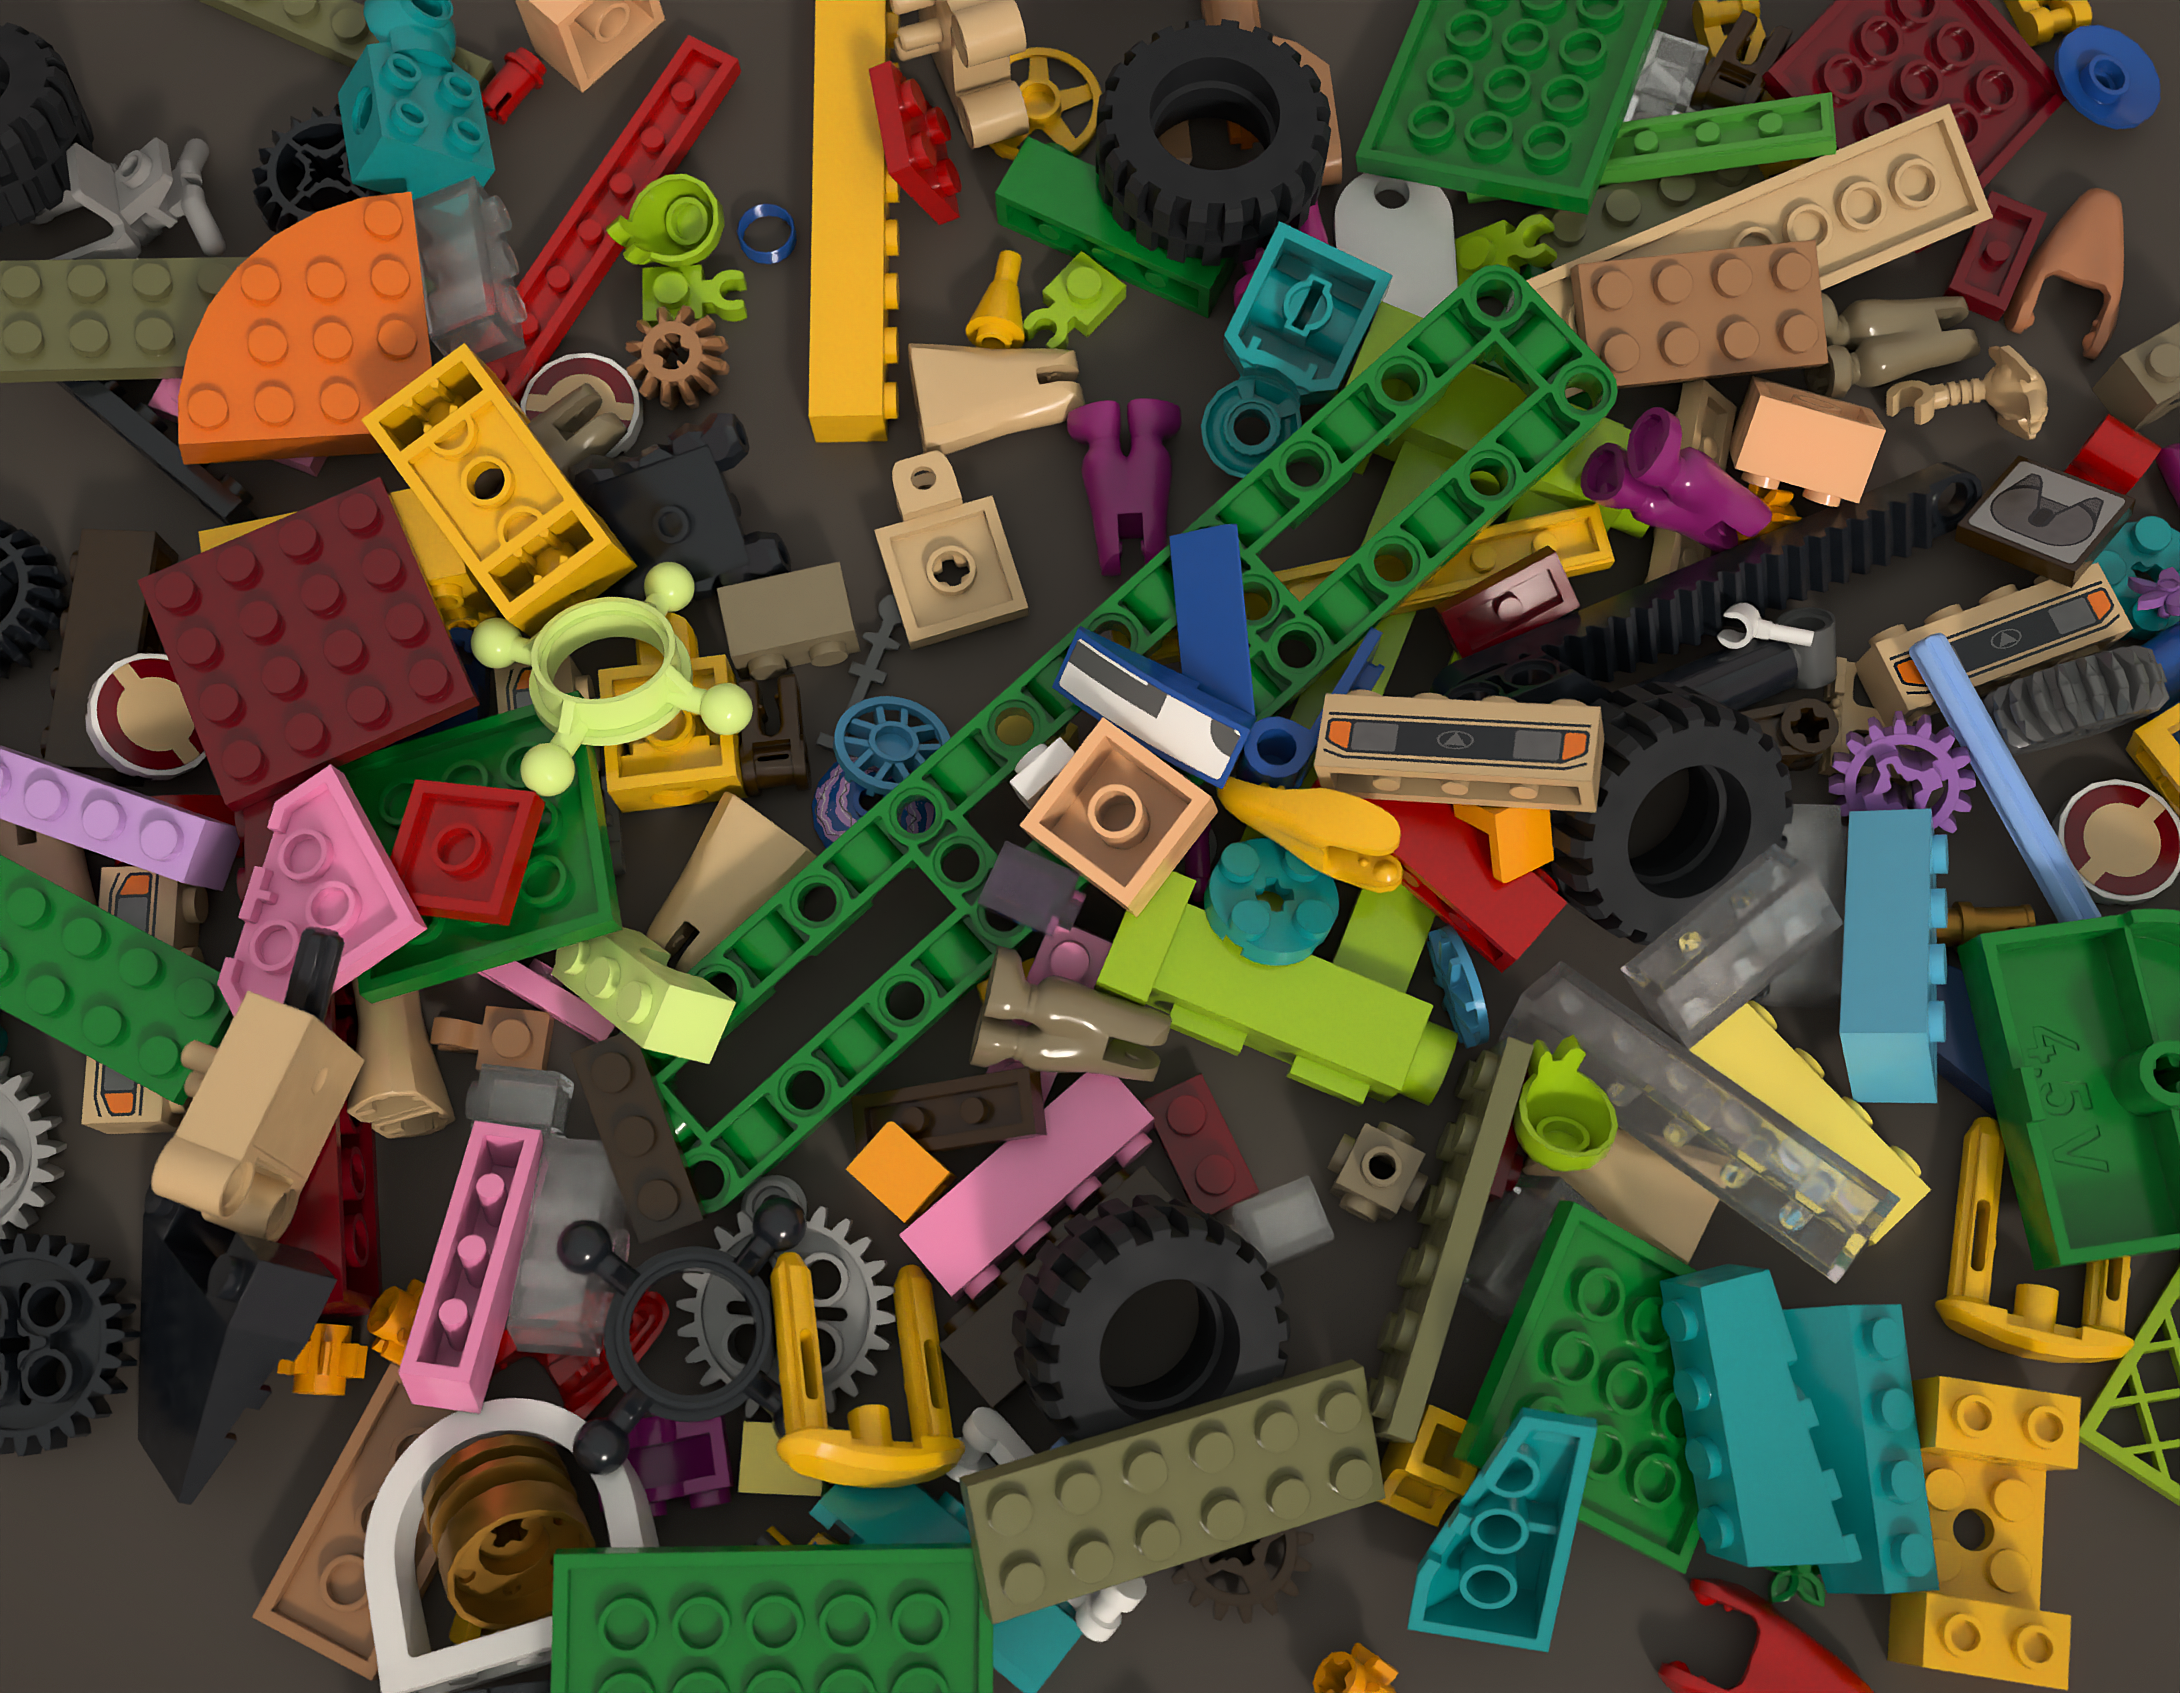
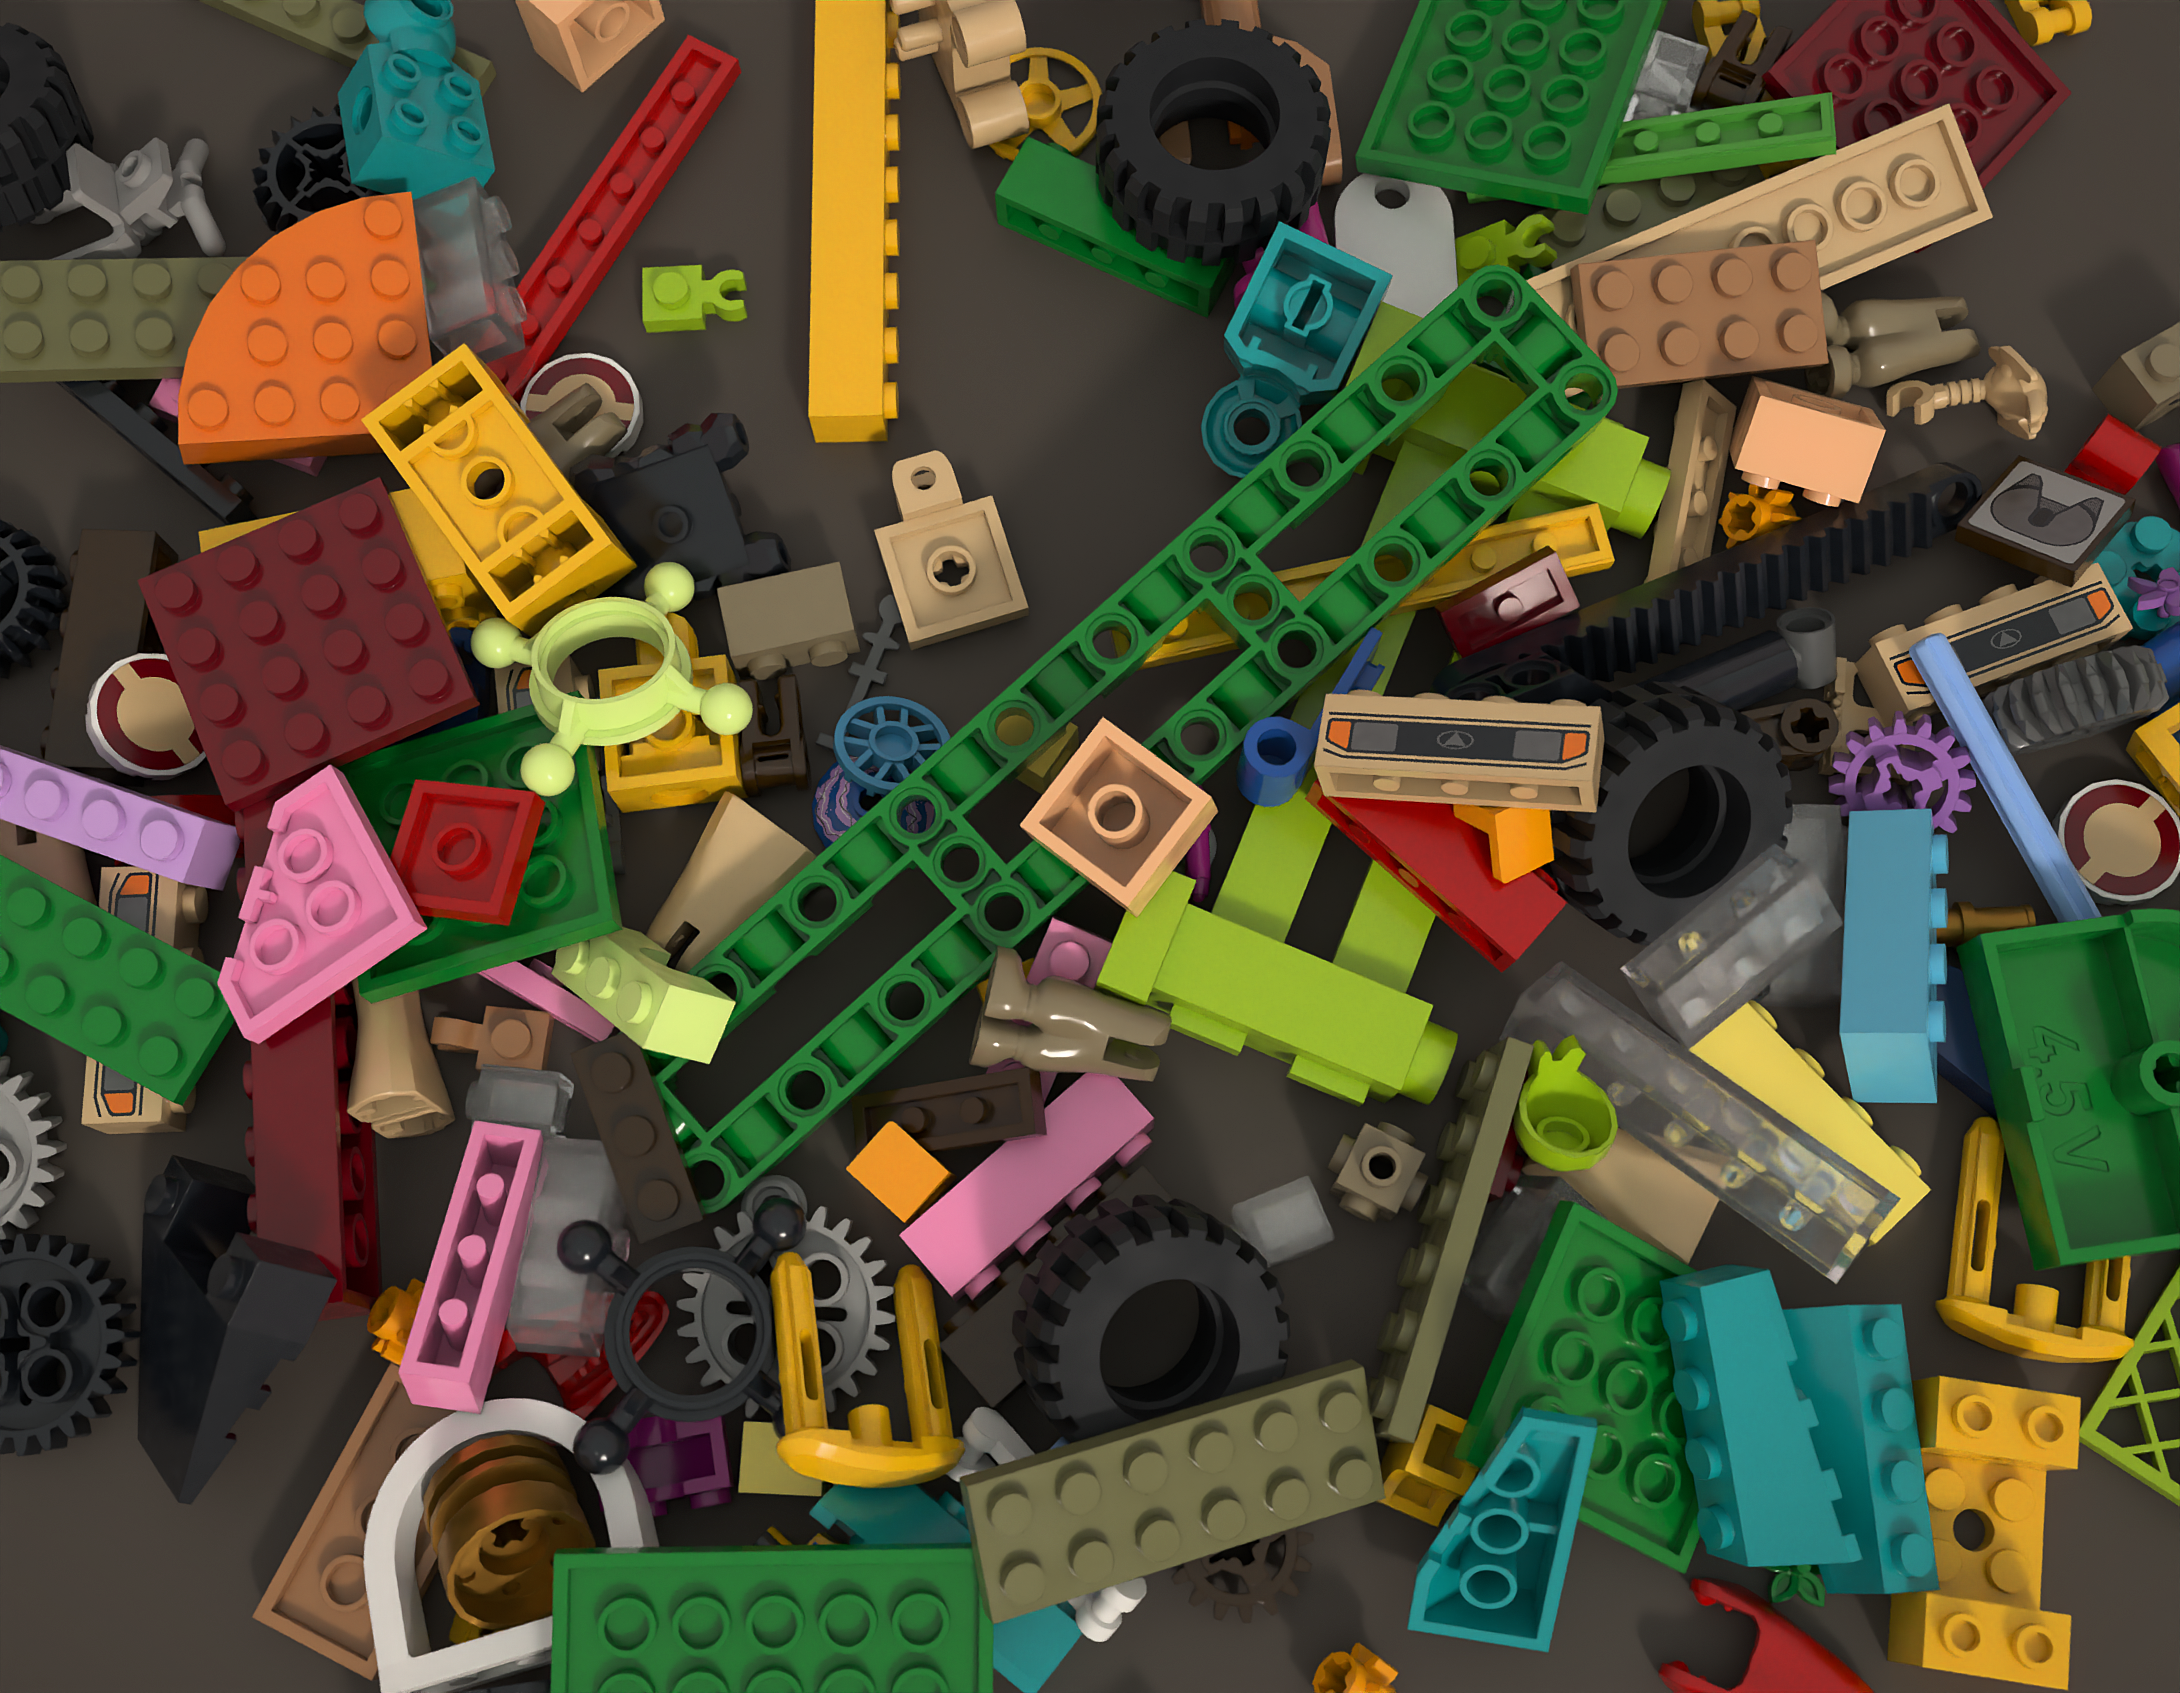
tan piece [151,927,365,1242] -> none
light orange gear [277,1323,368,1396] -> none
red pin [481,47,547,125] -> none
lime piece [606,174,725,267] -> none
medium nougat gear [626,305,730,410] -> none
blue axle [737,203,797,264] -> none
red plate [869,60,962,225] -> none
tan piece [908,344,1085,455] -> none
yellow cone [965,250,1025,349] -> none
clear purple brick [977,841,1087,940] -> none
white plate [1009,737,1075,811] -> none
lime plate [1023,251,1126,350] -> none
slope [1052,626,1257,789] -> none
magenta piece [1067,398,1182,577] -> none
dark red plate [1142,1073,1259,1216] -> none
blue slope [1169,523,1255,716] -> none
teal plate [1204,838,1339,966] -> none
yellow animal [1216,776,1403,893] -> none
dark azure wheel [1427,925,1489,1049] -> none
magenta piece [1581,407,1772,553] -> none
white hand [1717,603,1814,649] -> none
dark red plate [1942,190,2048,322] -> none
nougat animal [2004,188,2124,360] -> none
blue dish [2054,25,2161,130] -> none

